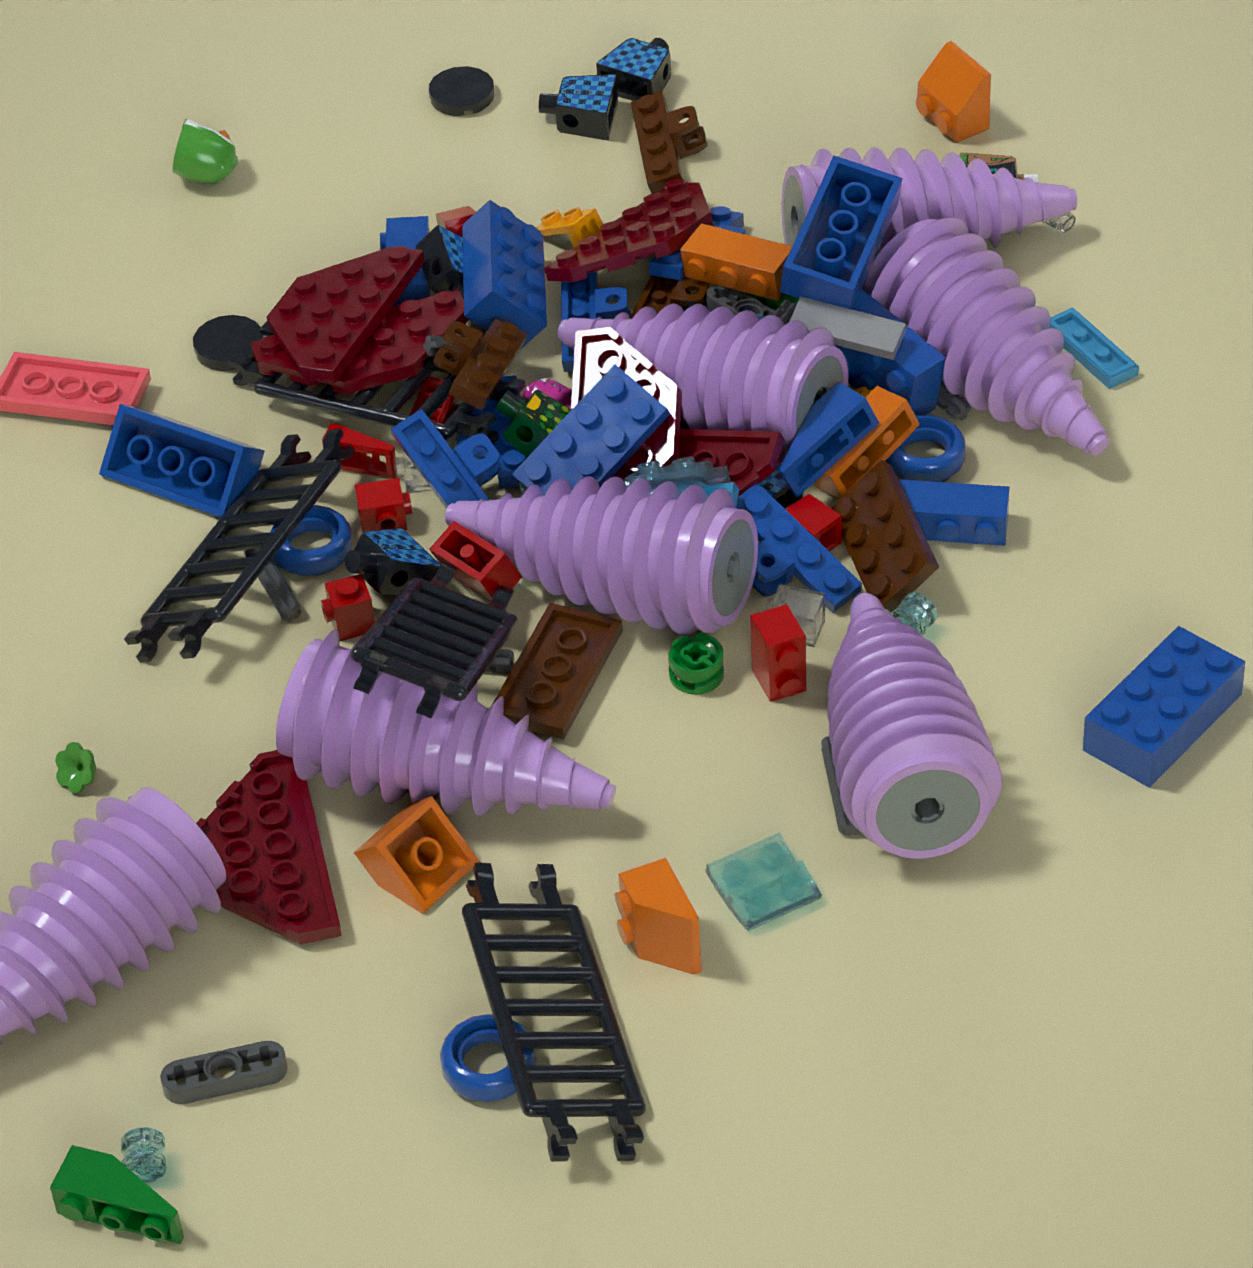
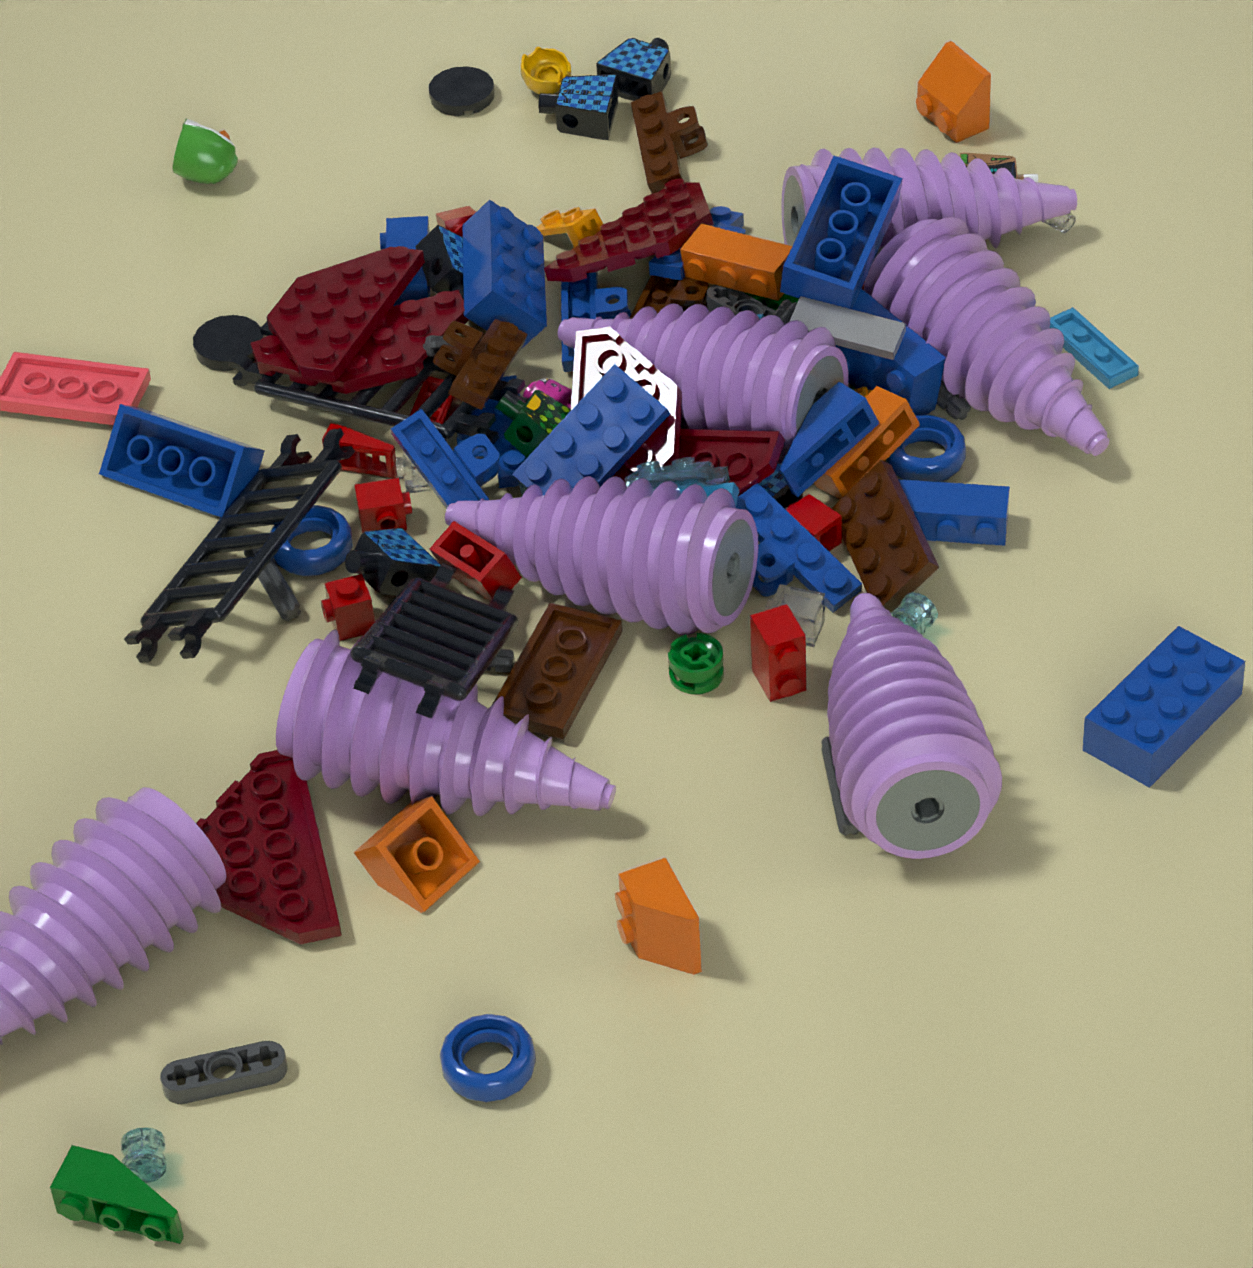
bright green plant [55,742,96,793] -> none
black bar [462,863,646,1162] -> none
clear light blue slope [705,832,822,931] -> none
none -> yellow hair [521,46,571,94]

